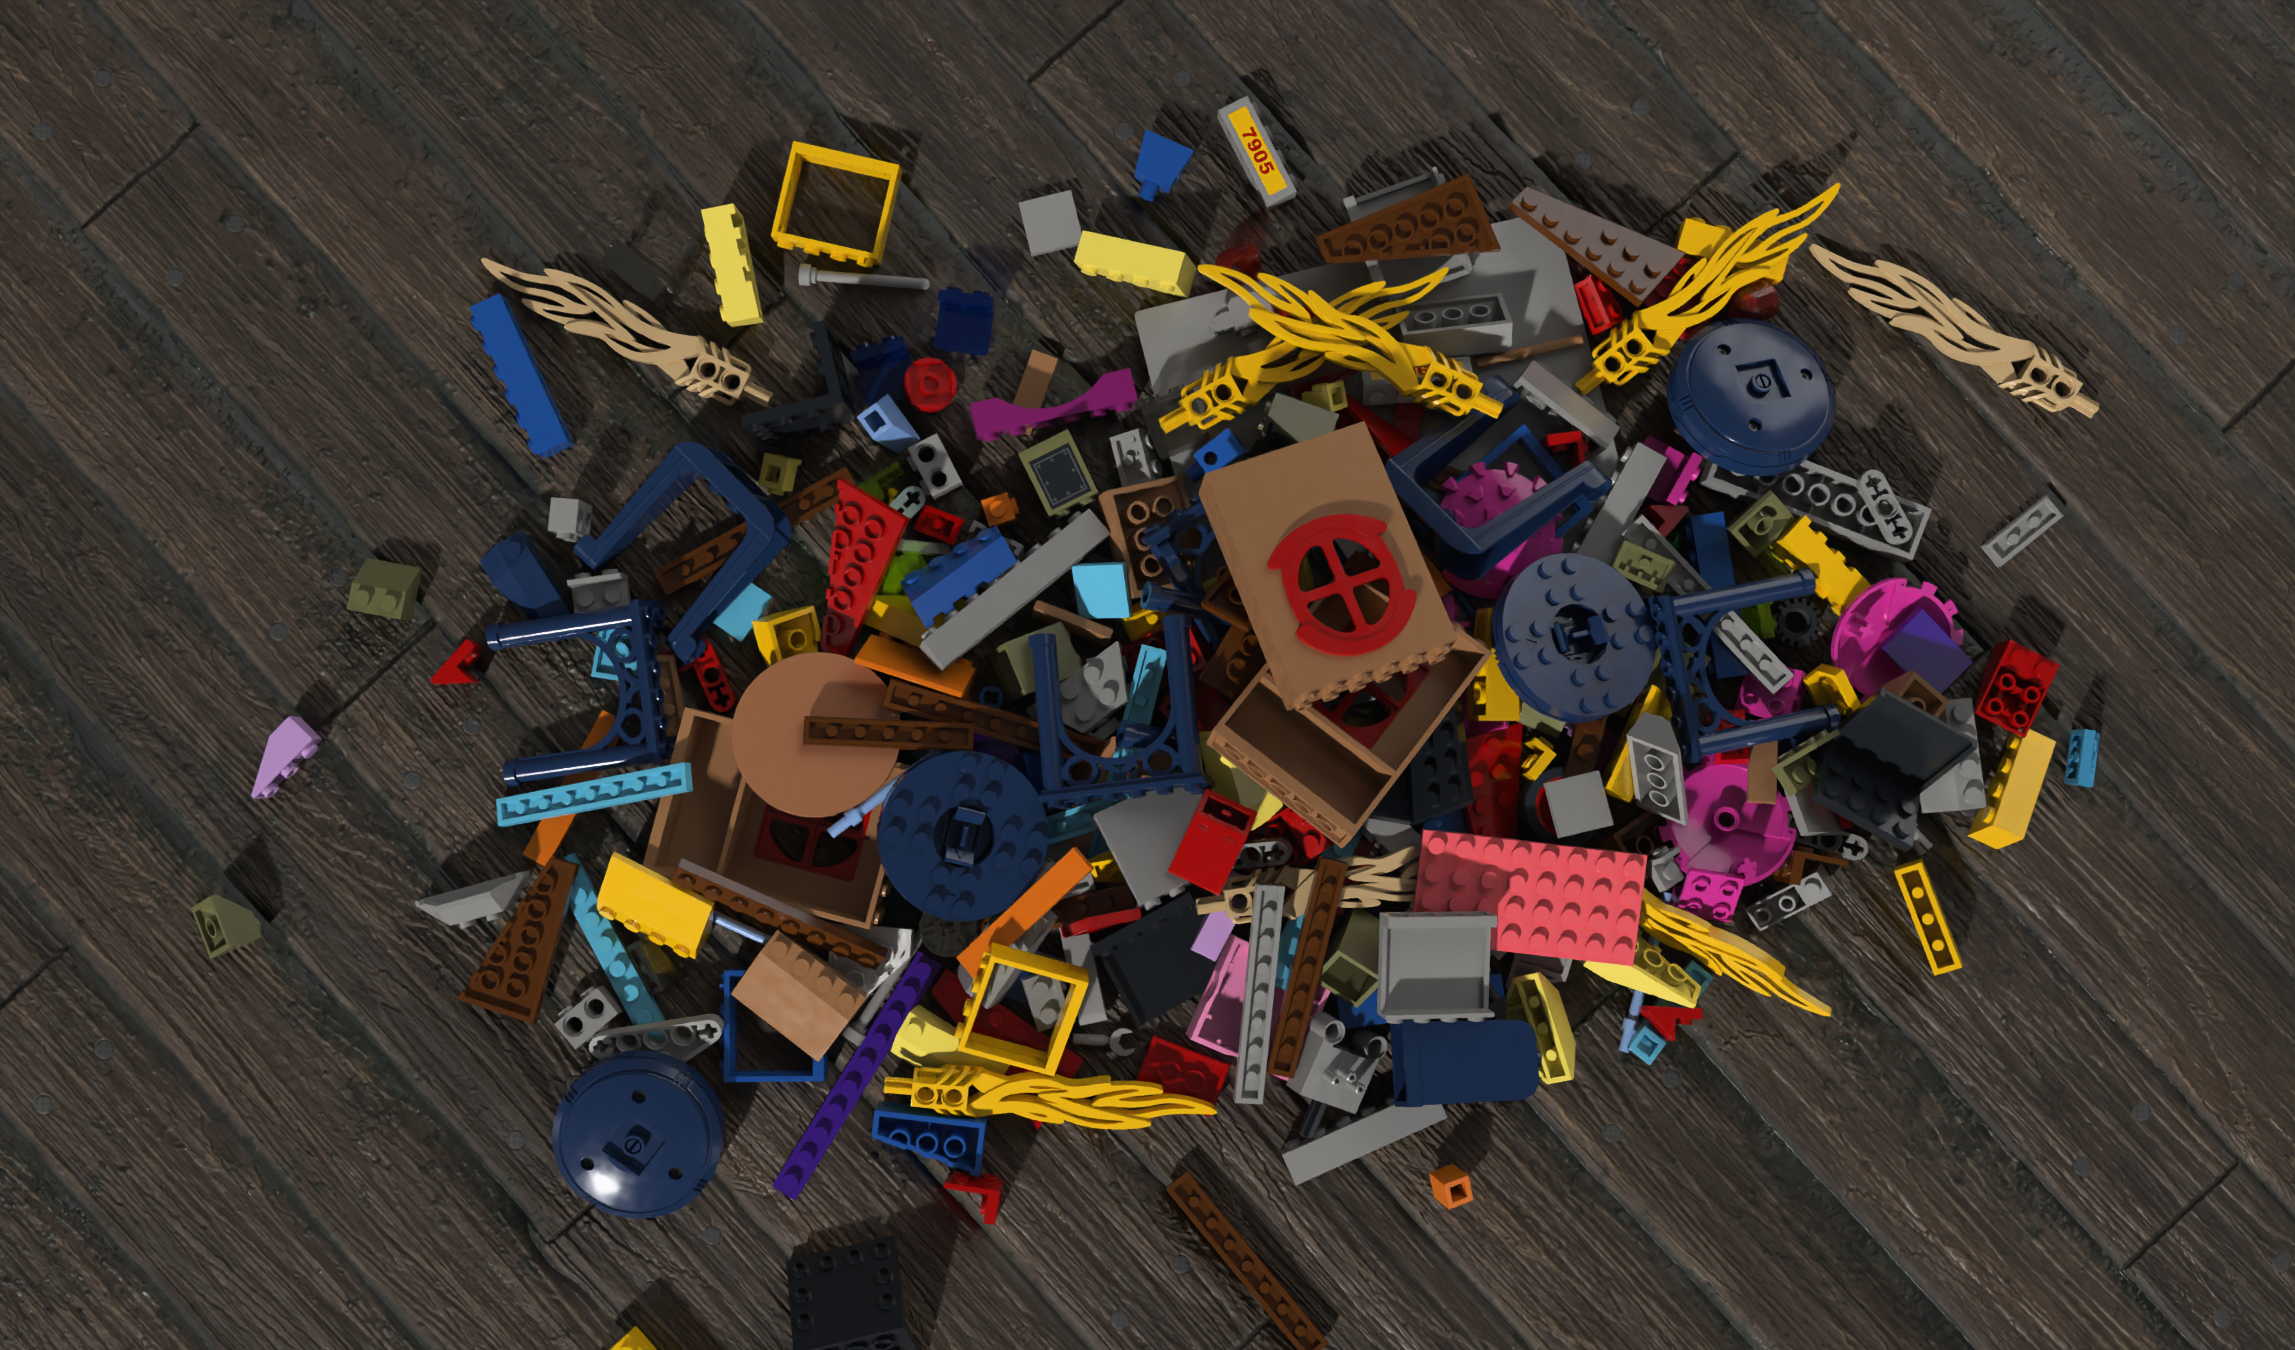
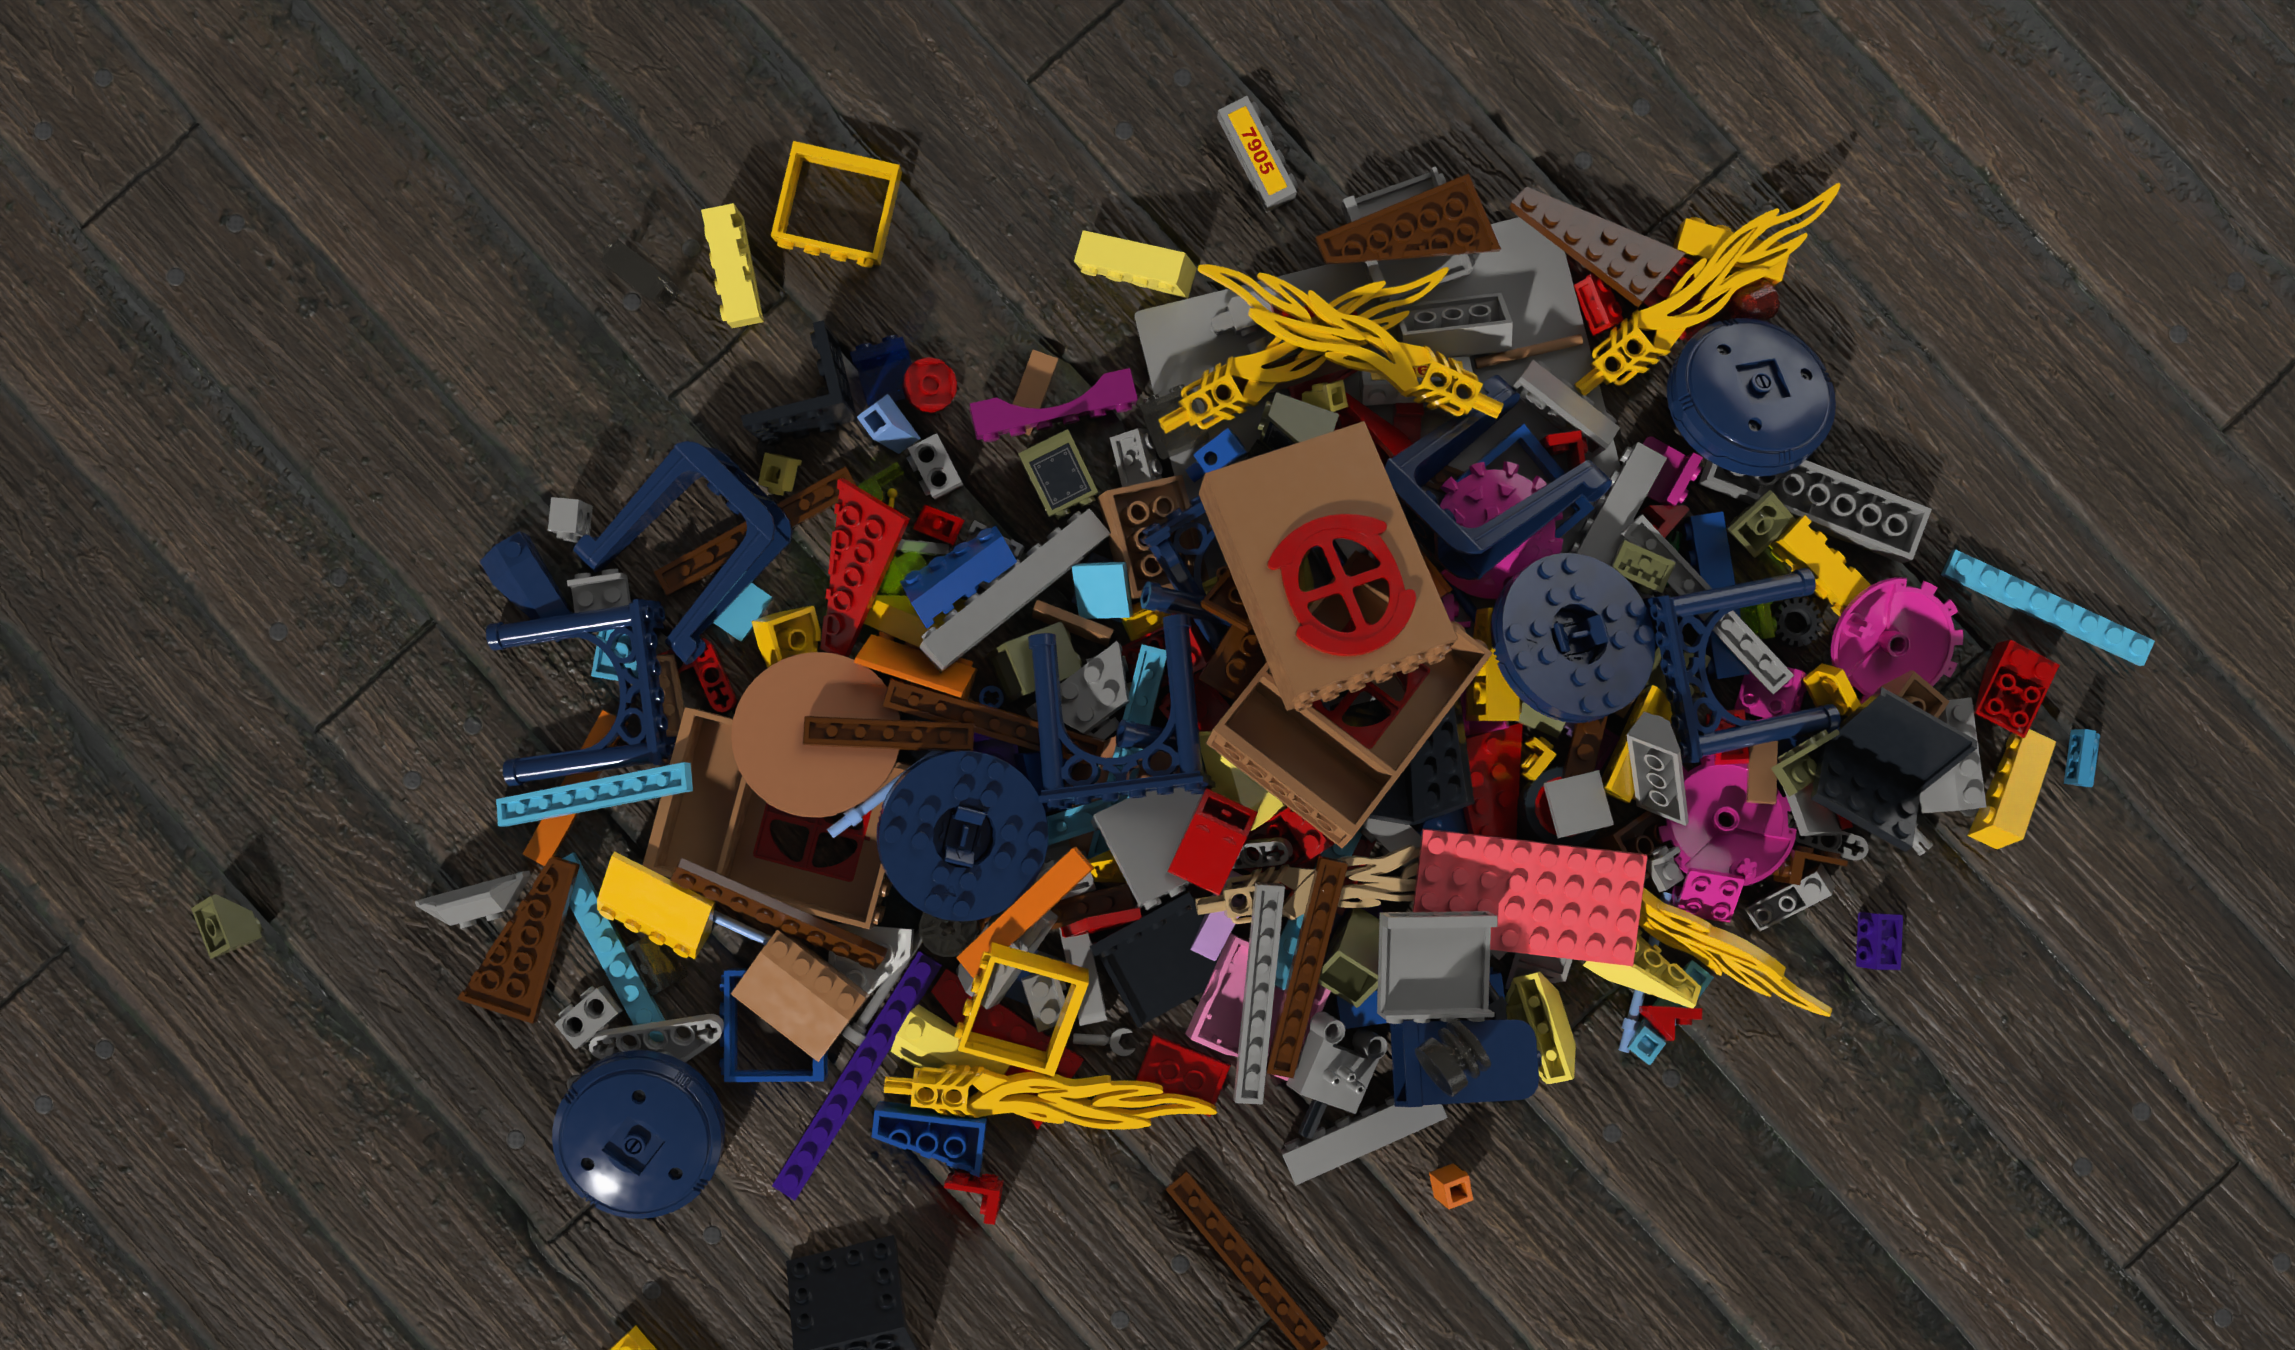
lavender slope [251,716,323,799] -> none
olive slope [347,558,422,622] -> none
red slope [430,639,483,685] -> none
blue brick [470,293,575,458] -> none
tan piece [481,258,775,408] -> none
light grey piece [799,263,930,290] -> none
light aqua beam [889,486,926,519] -> none
clear blue bracket [934,287,995,356] -> none
orange brick [981,492,1020,528] -> none
light grey tile [1019,190,1082,257] -> none
blue torso [1135,129,1194,201] -> none
clear red hair [1215,240,1262,285] -> none
tan piece [1809,244,2100,418] -> none
light grey beam [1856,470,1913,545] -> none
dark purple tile [1879,606,1973,694] -> none
yellow brick [1894,858,1962,976] -> none
light grey tile [1980,495,2064,567] -> none
none -> clear smoke wheel [1415,1019,1491,1097]
none -> dark purple bracket [1856,912,1903,970]
none -> medium azure plate [1941,550,2155,666]

